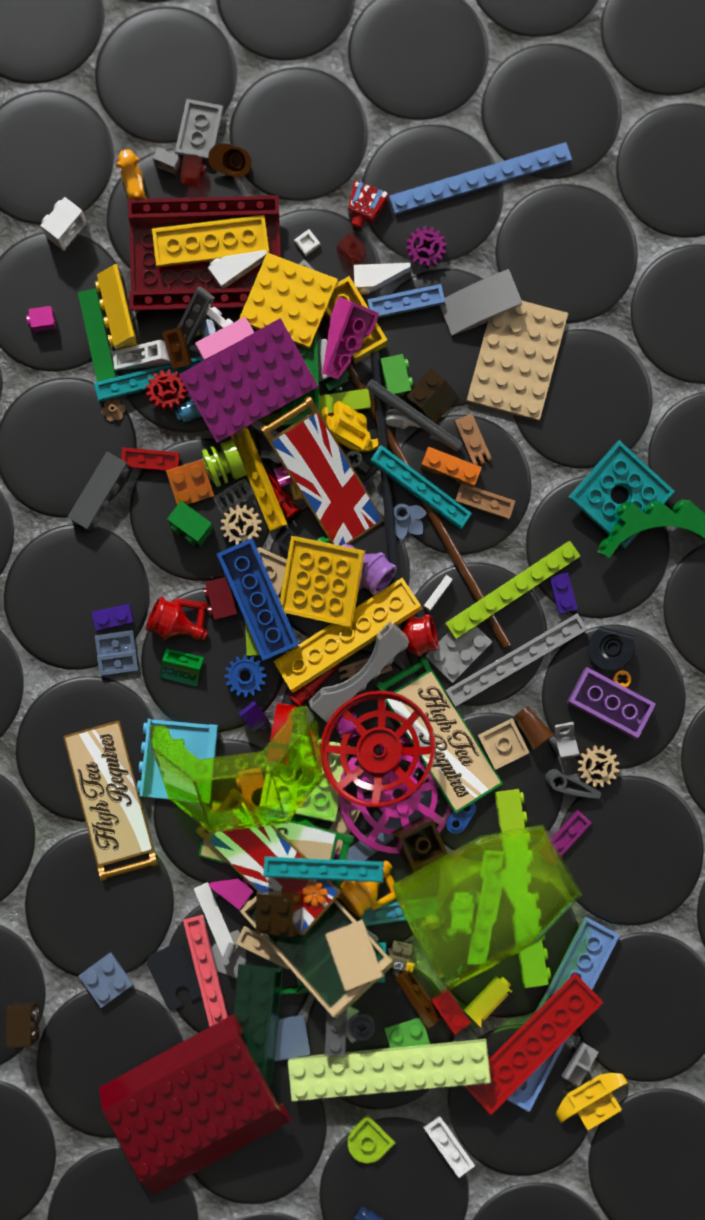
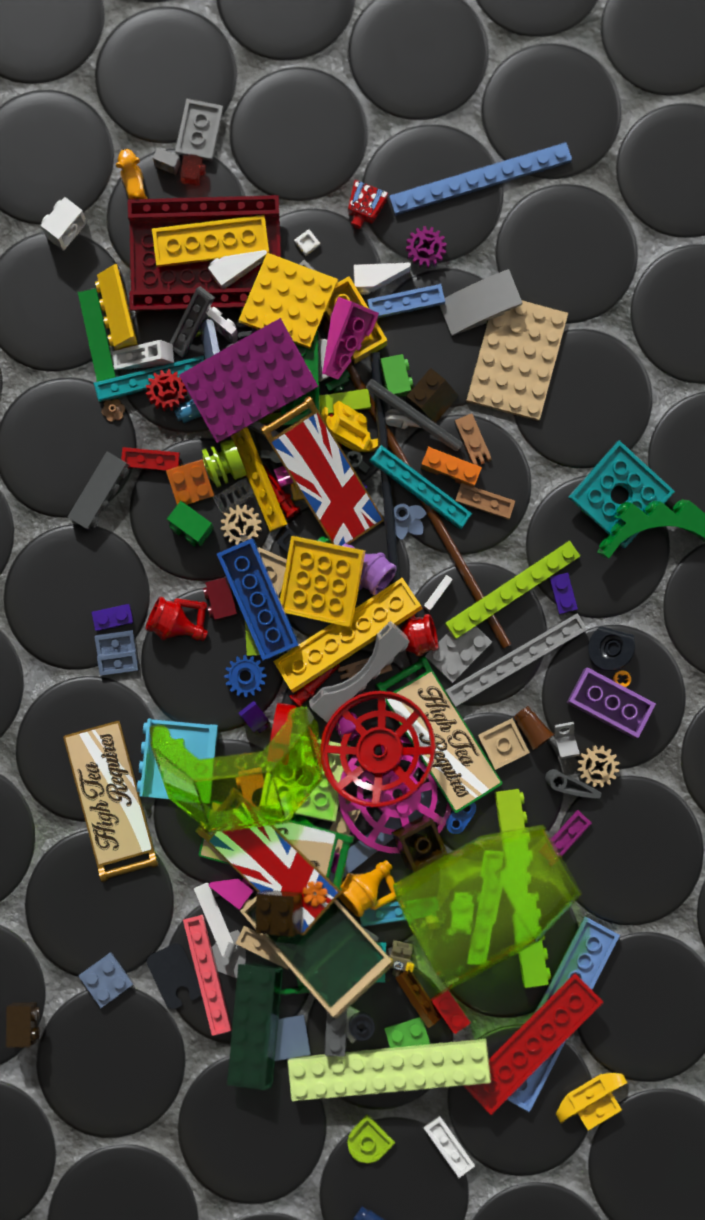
dark pink brick [26,306,56,332] -> none
dark red slope [99,1014,291,1194] -> none
green panel [160,649,204,686] -> none
reddish brown plate [162,327,192,369] -> none
bright pink tile [195,317,254,360] -> none
reddish brown piece [208,143,252,178] -> none
teal tile [263,857,384,883] -> none
tan tile [325,920,384,992] -> none
clear red brick [337,232,366,265] -> none
yellow window [464,976,512,1027] -> none
light grey panel [561,1041,599,1086] -> none

